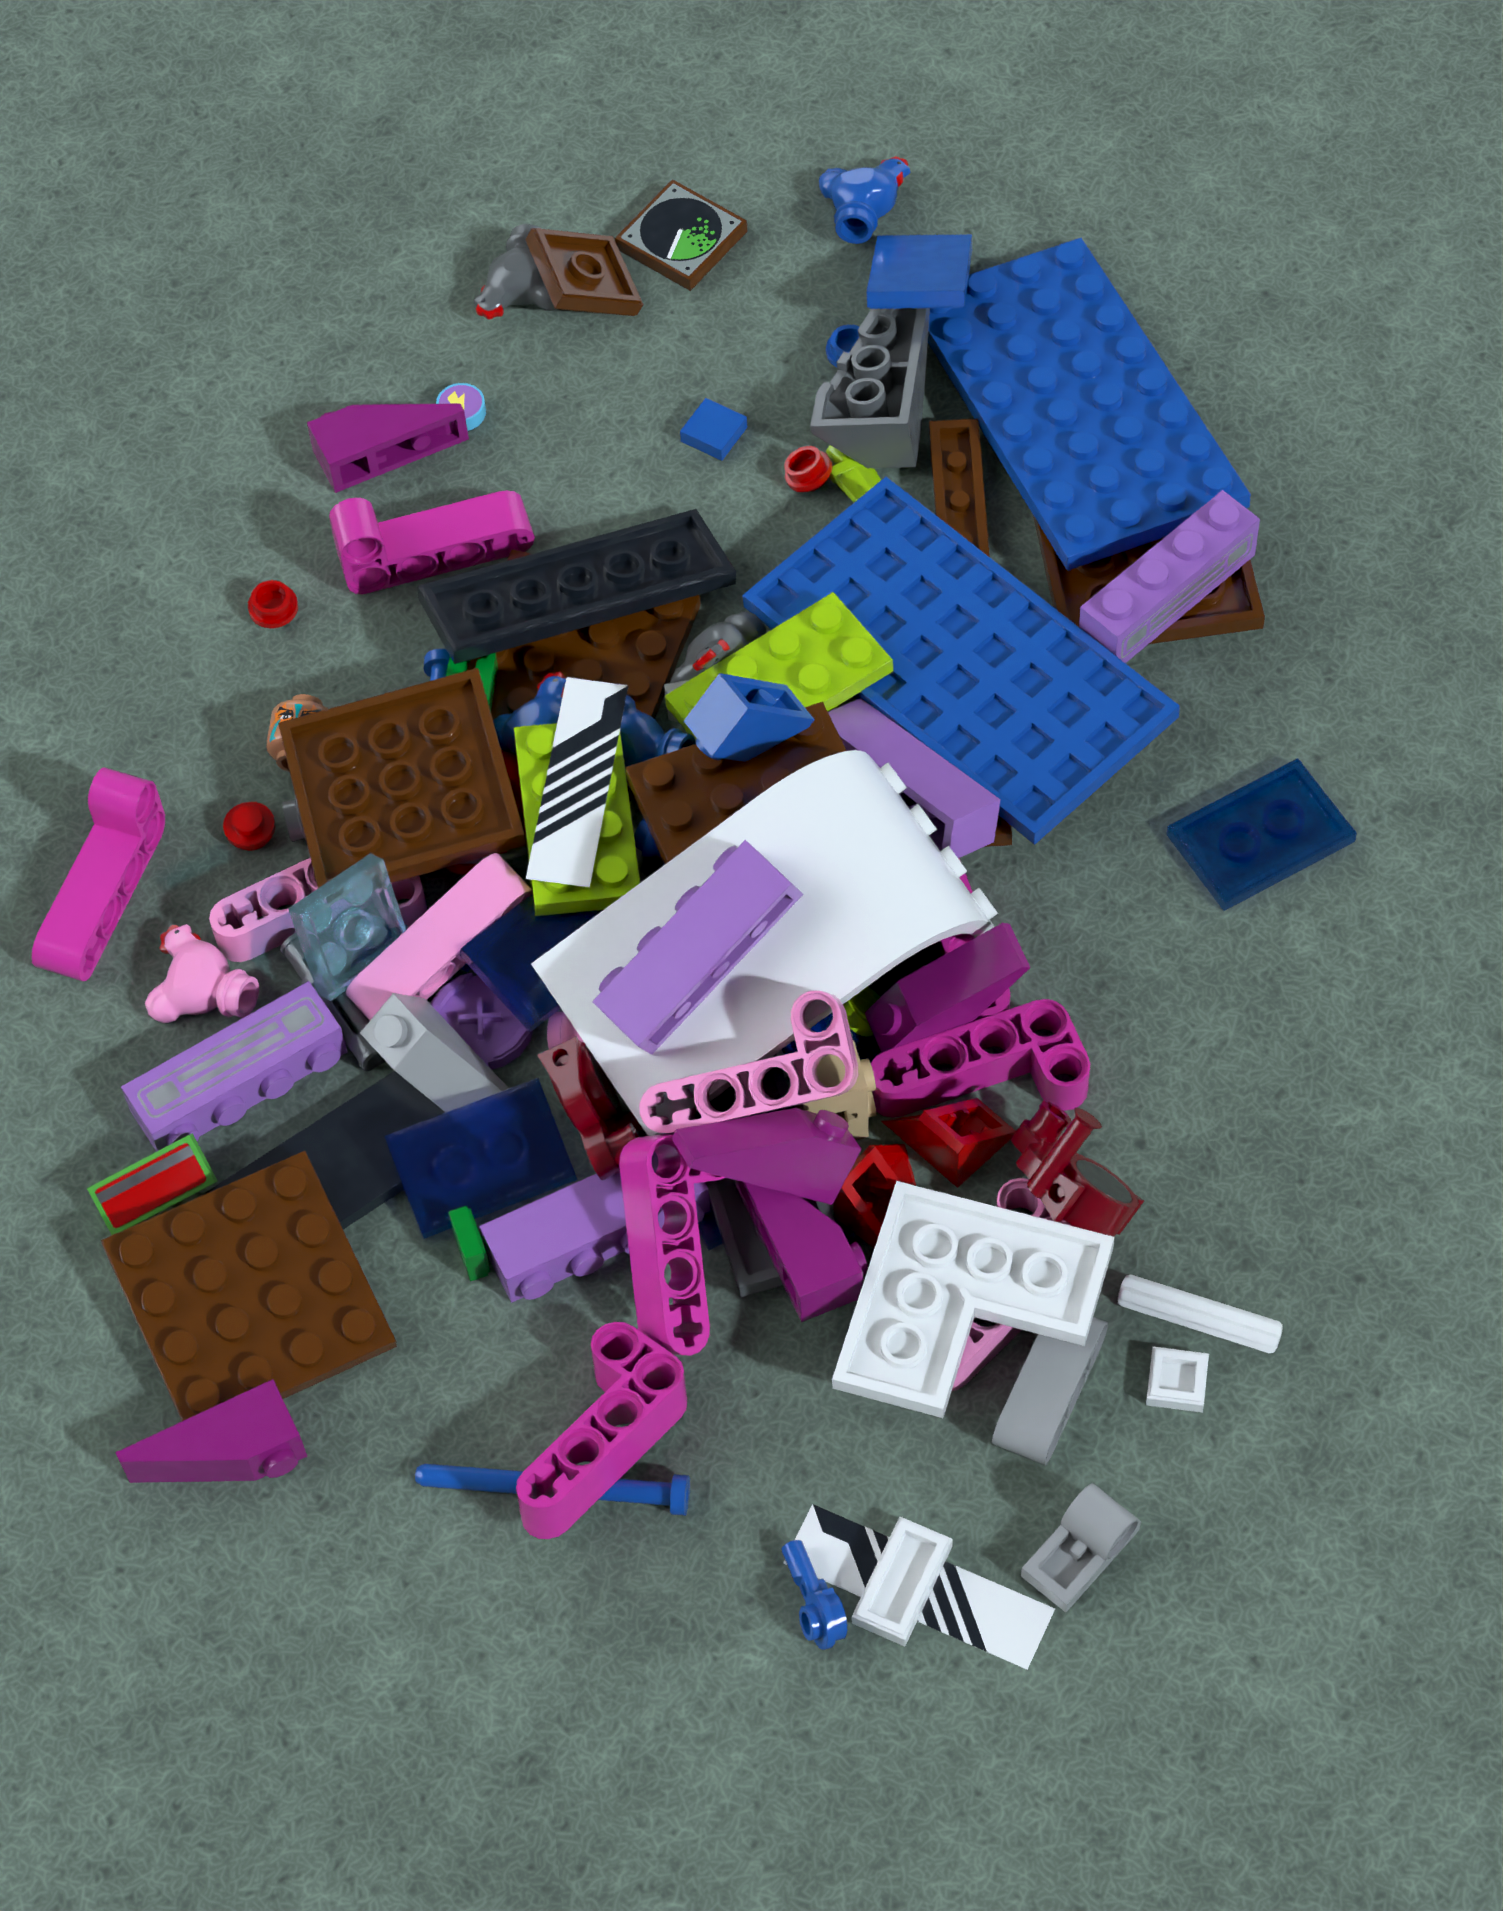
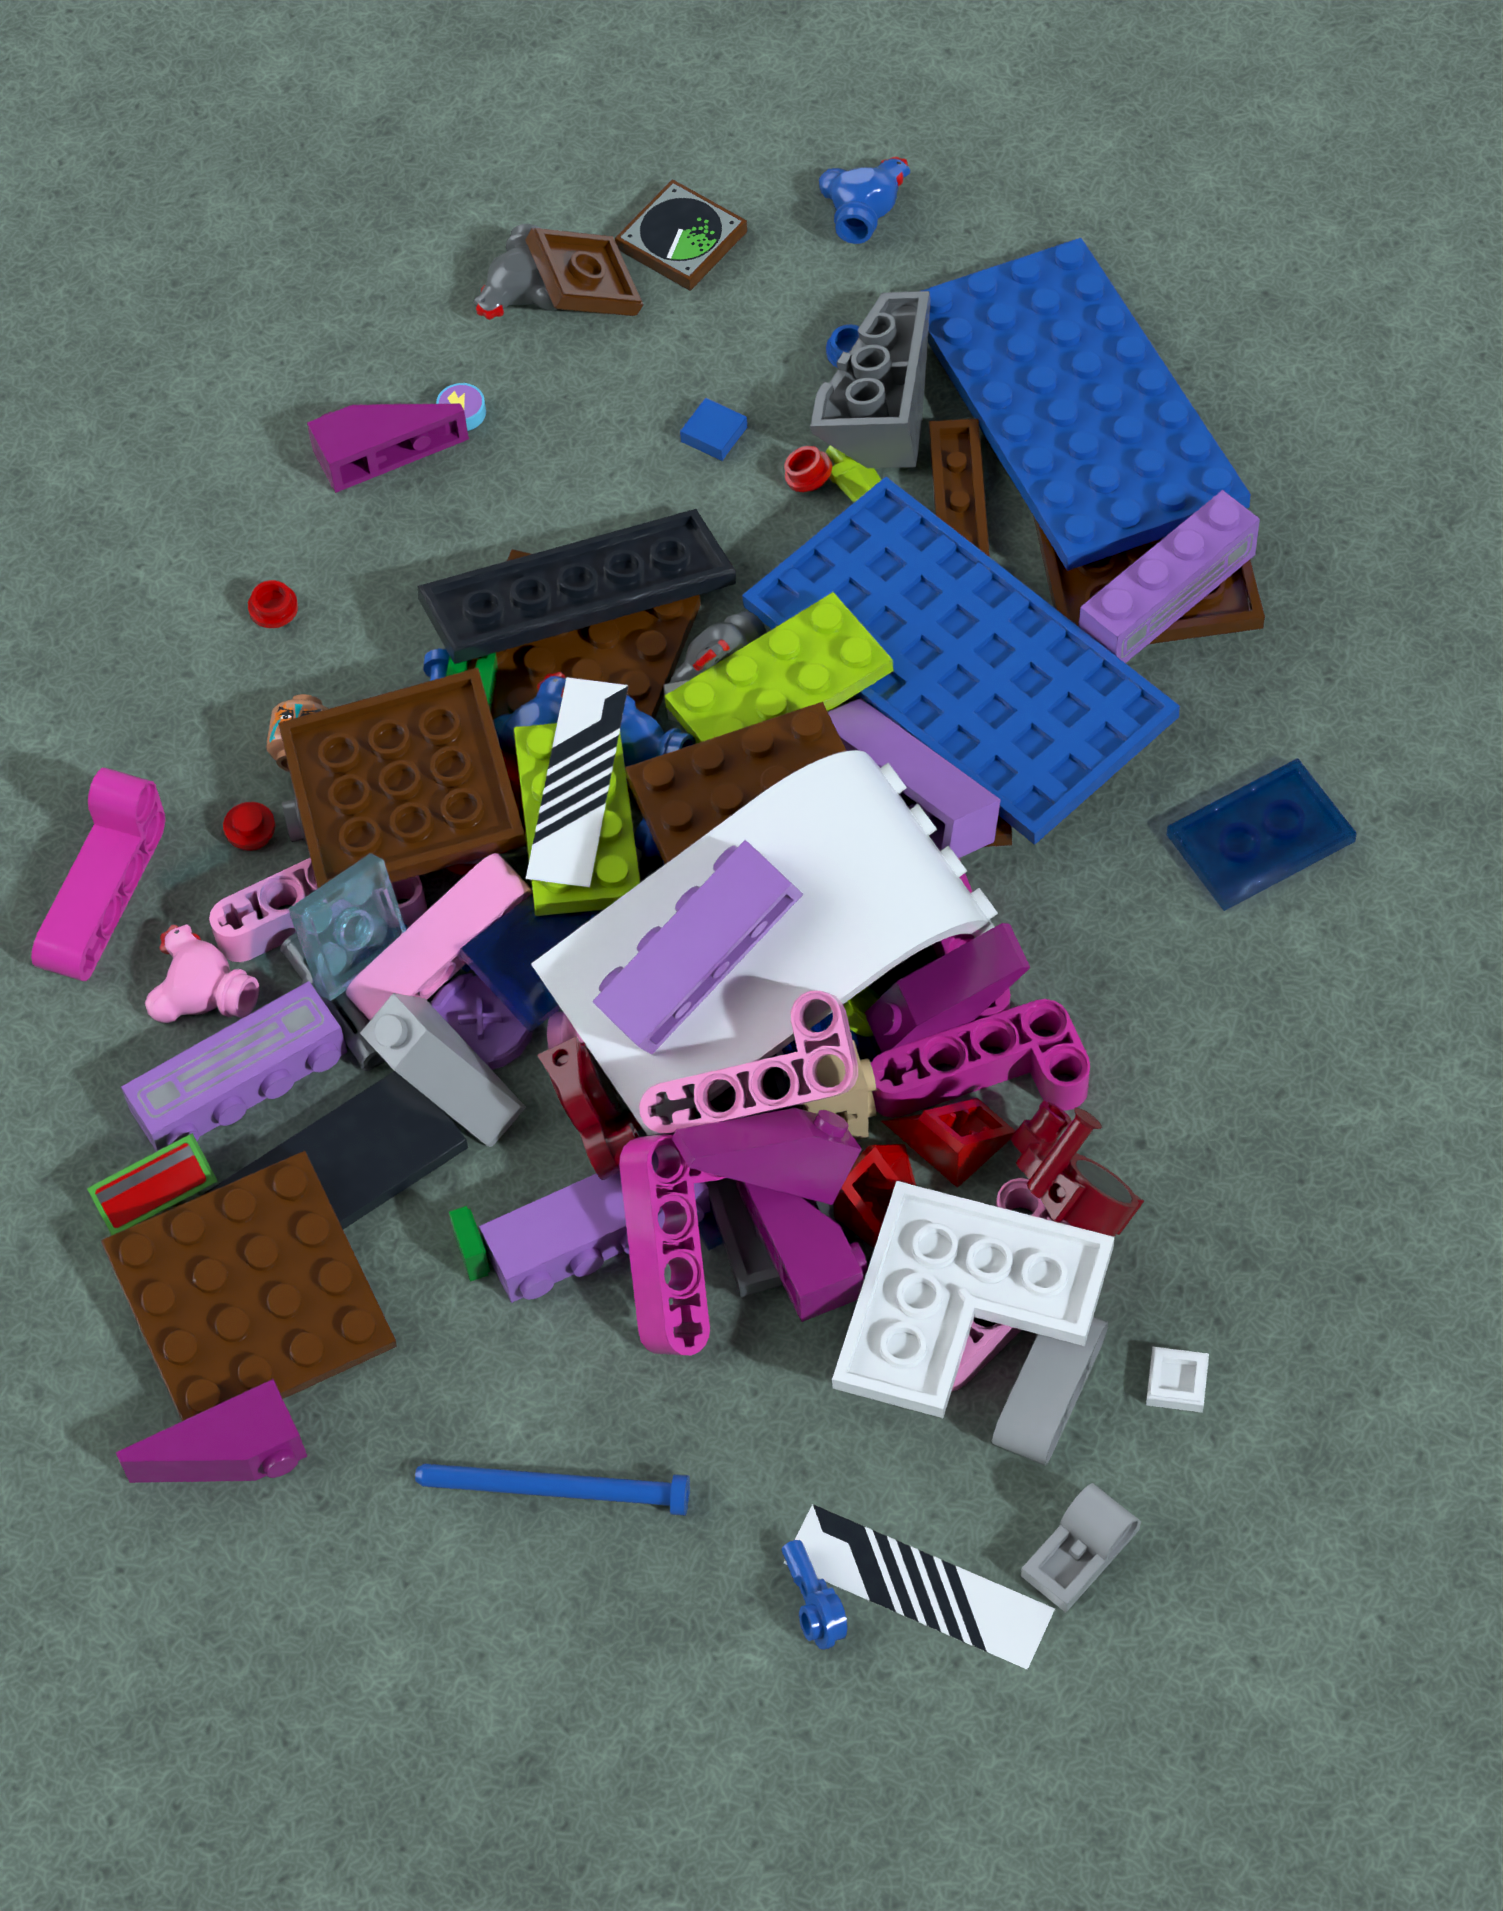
dark pink beam [329,490,535,595] -> none
clear blue tile [384,1078,578,1239] -> none
dark pink beam [516,1322,687,1539] -> none
blue slope [684,673,815,762] -> none
white tile [852,1517,953,1647] -> none
blue tile [867,234,972,309] -> none
white axle [1118,1274,1282,1353] -> none

